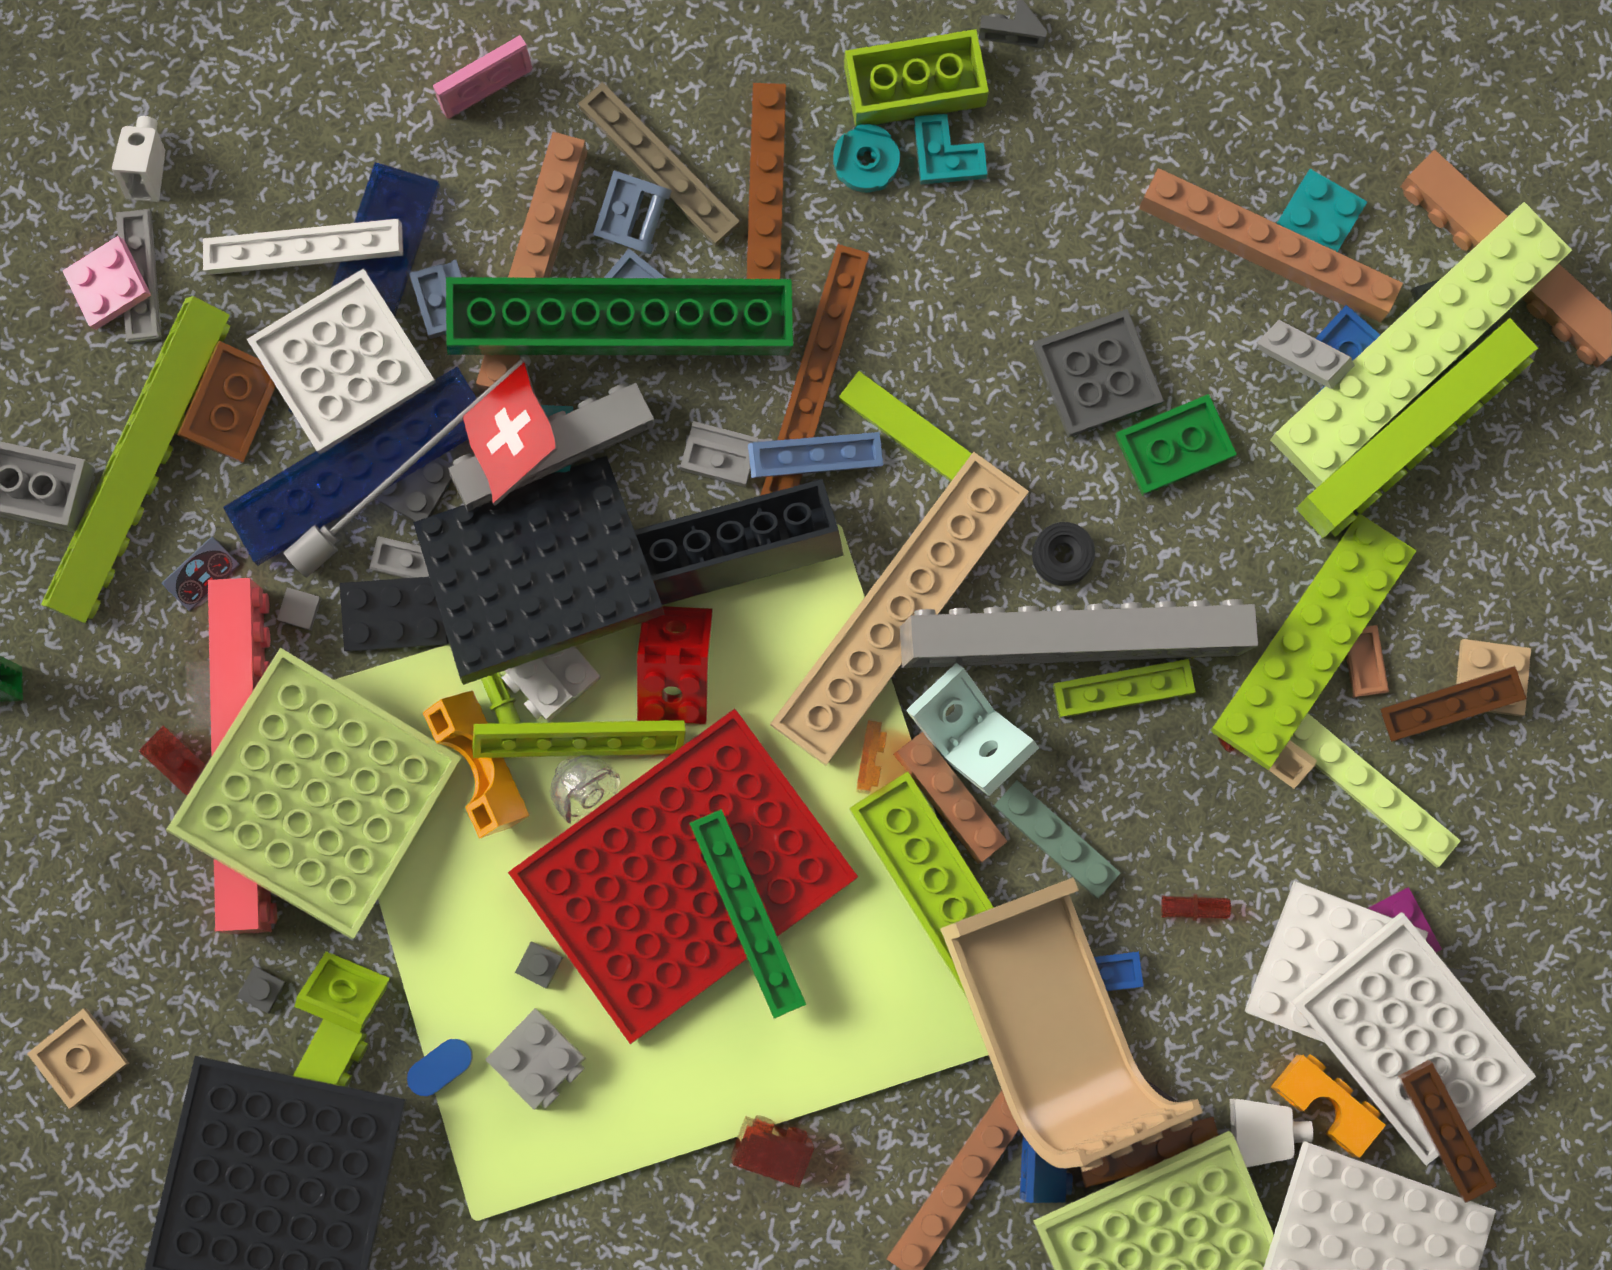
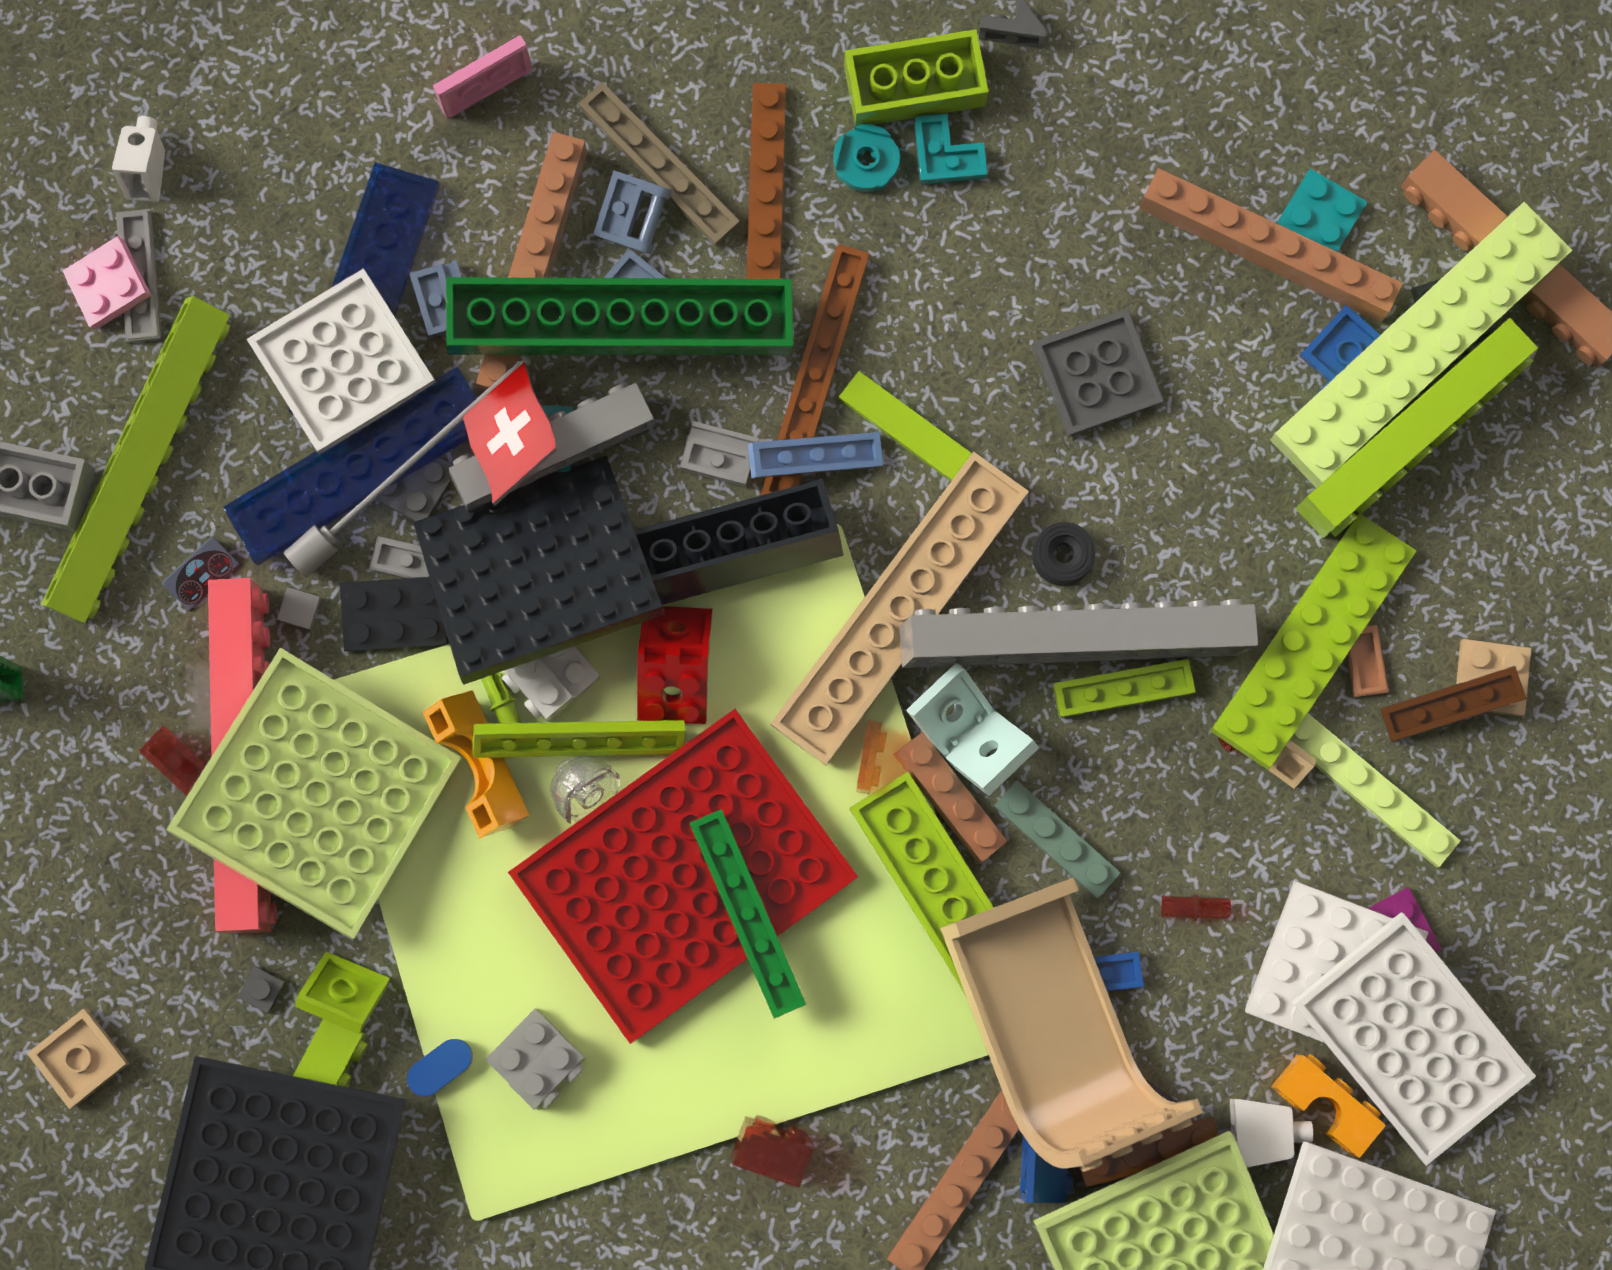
dark orange plate [178,341,276,463] -> none
white plate [203,219,403,275] -> none
dark grey plate [515,941,563,989] -> none
green plate [1115,394,1237,496] -> none
light grey plate [1257,320,1355,389] -> none
reddish brown plate [1398,1060,1497,1203] -> none

